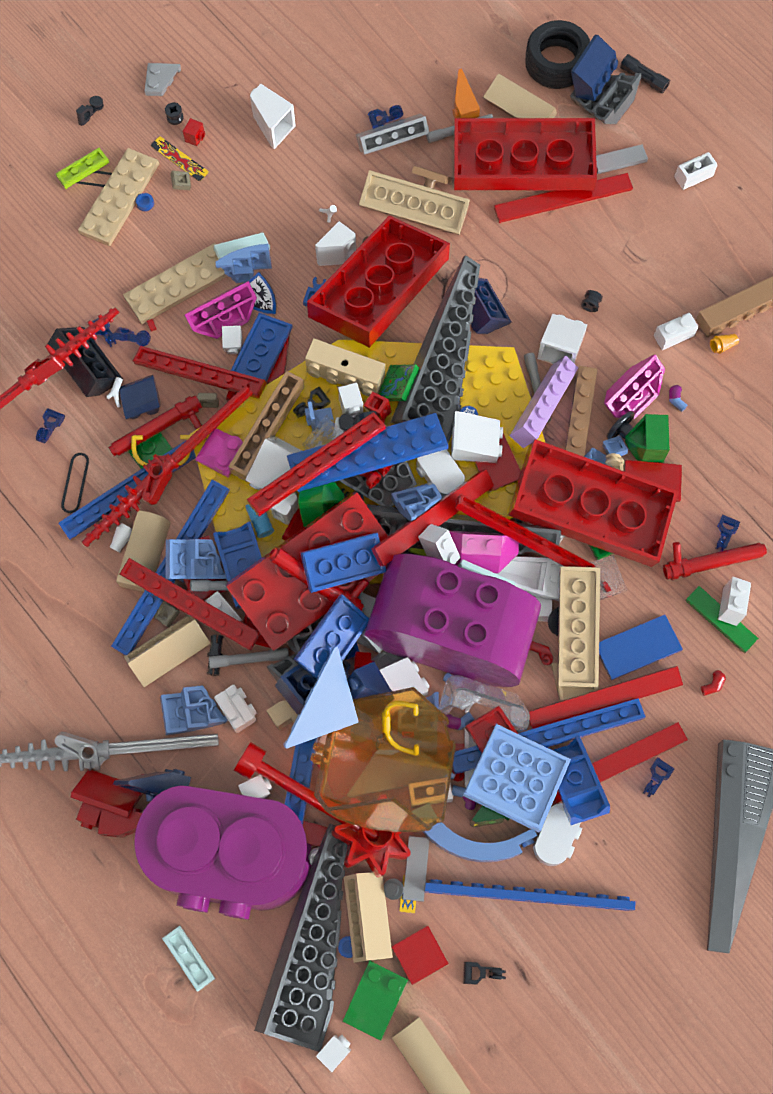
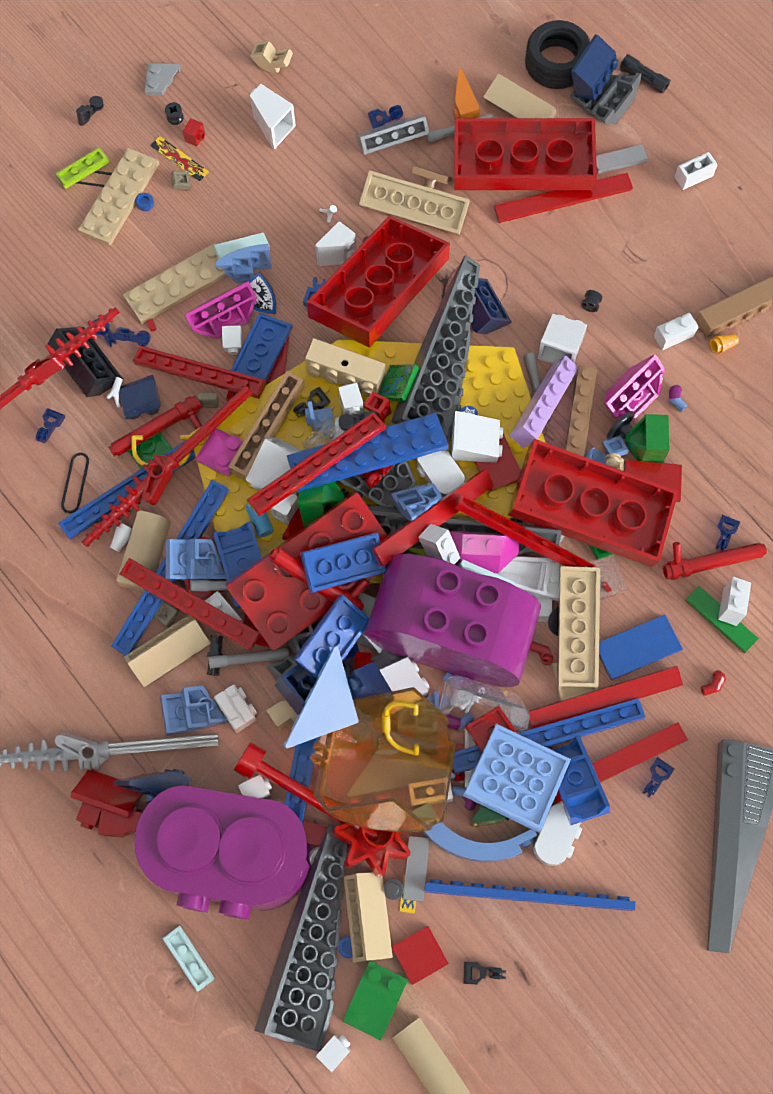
none -> tan brick [250,41,293,73]

